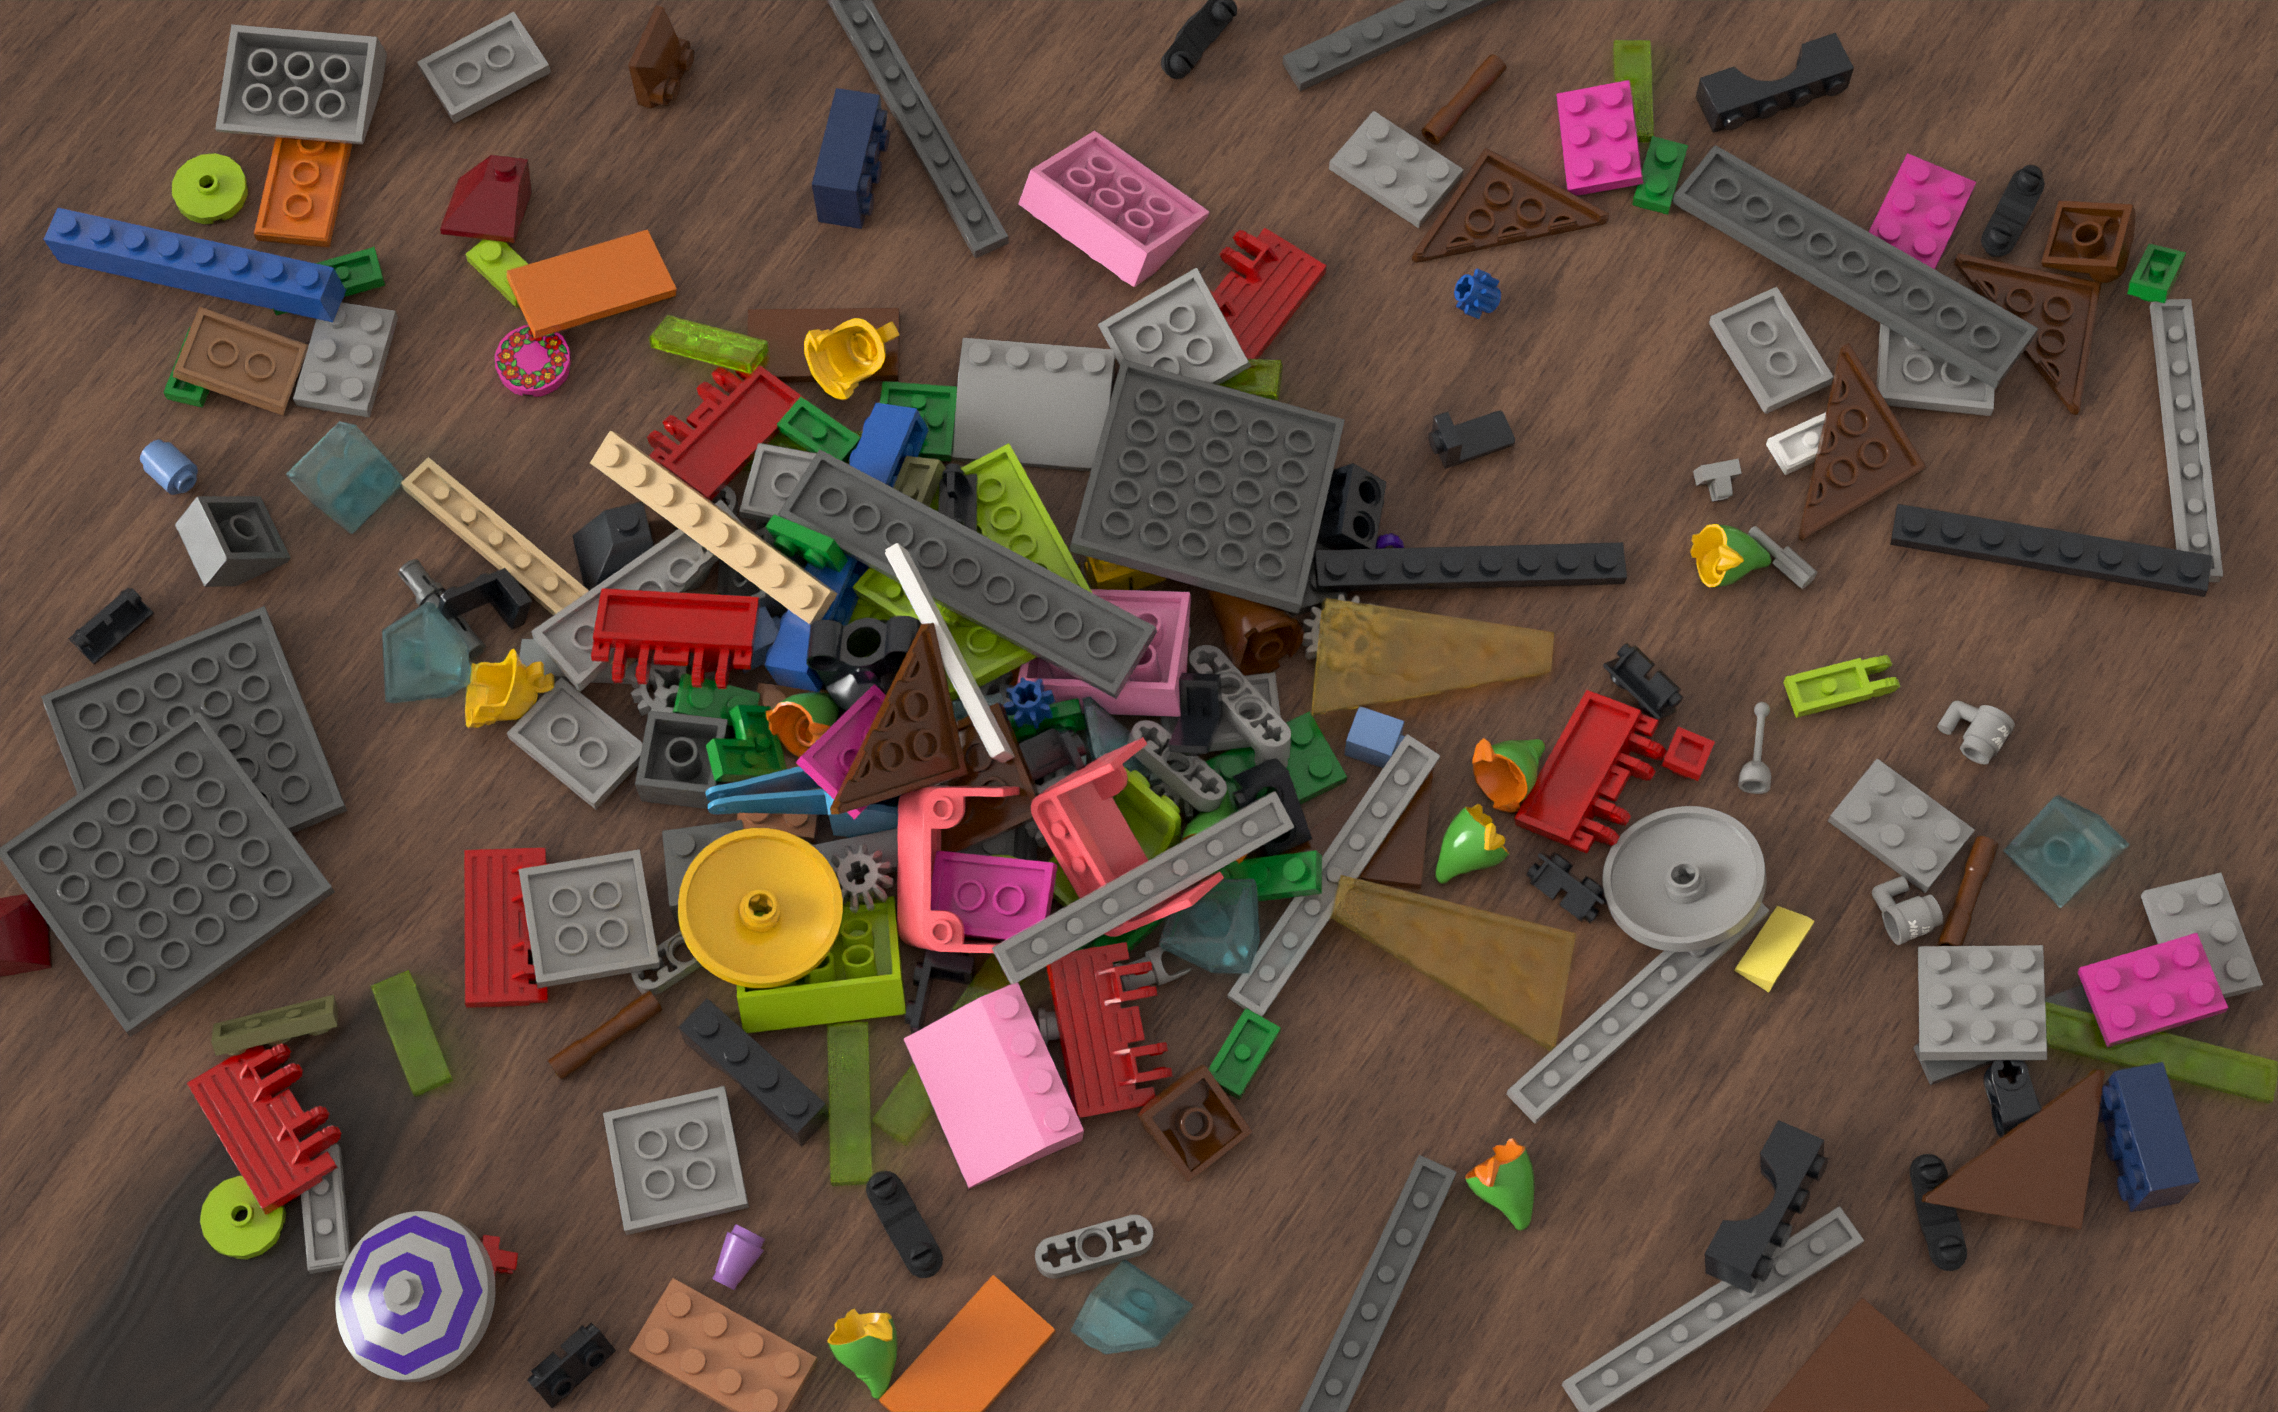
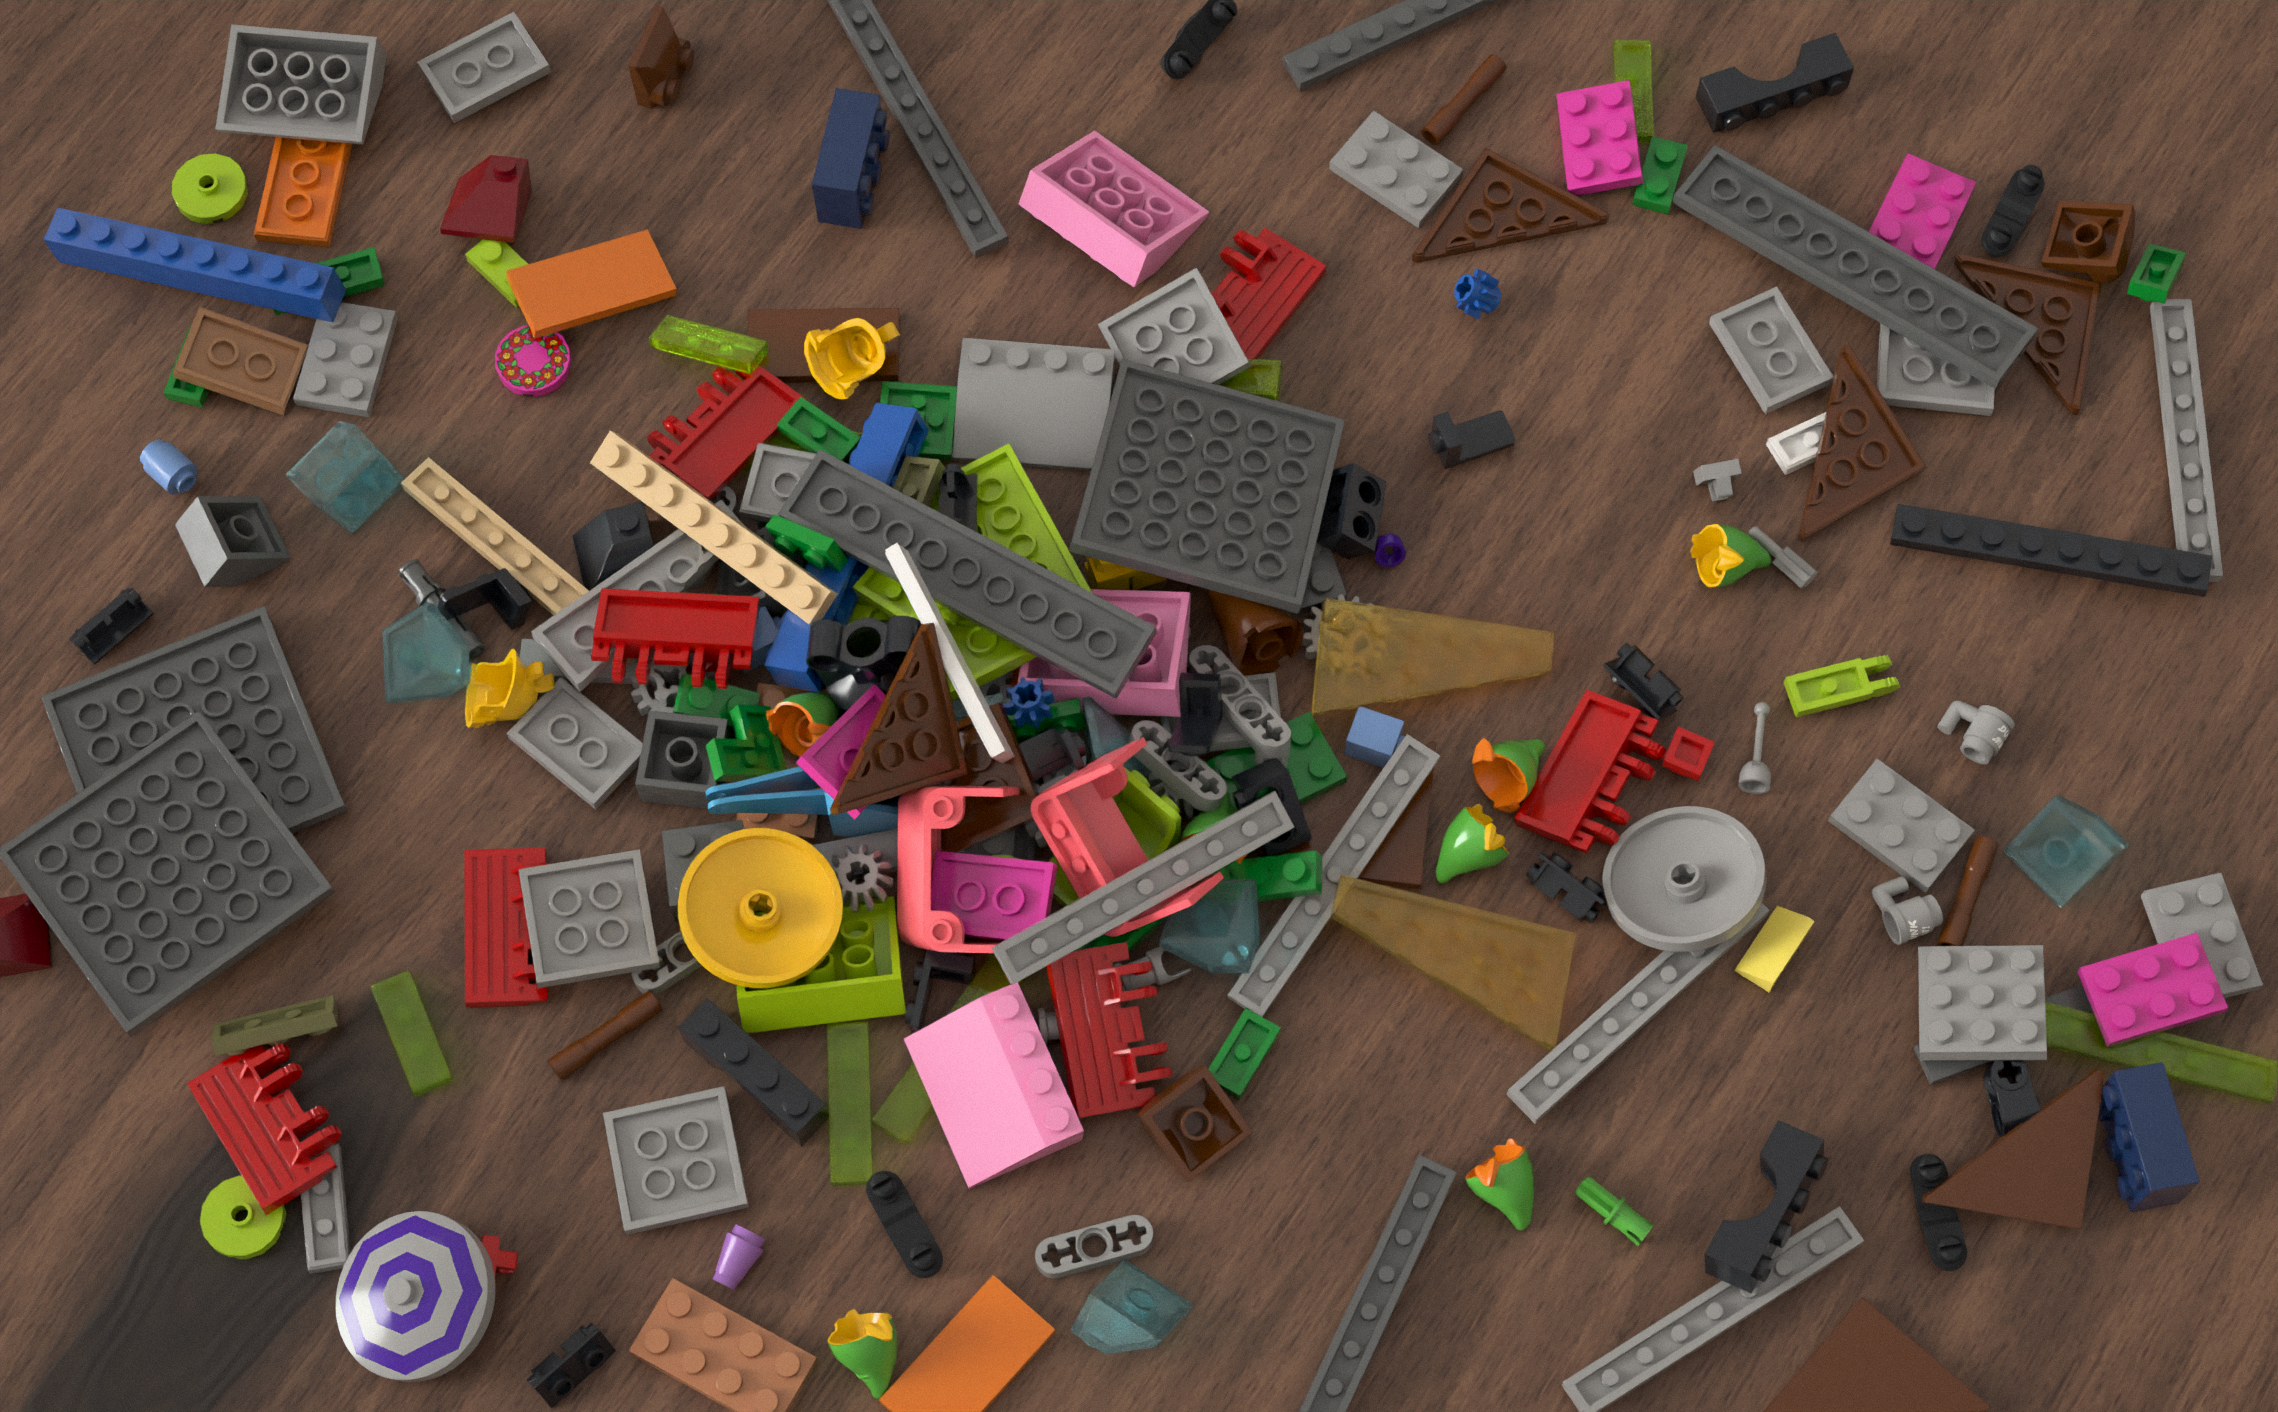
black plate [1314,542,1627,592] -> none
none -> bright green axle [1575,1177,1654,1246]

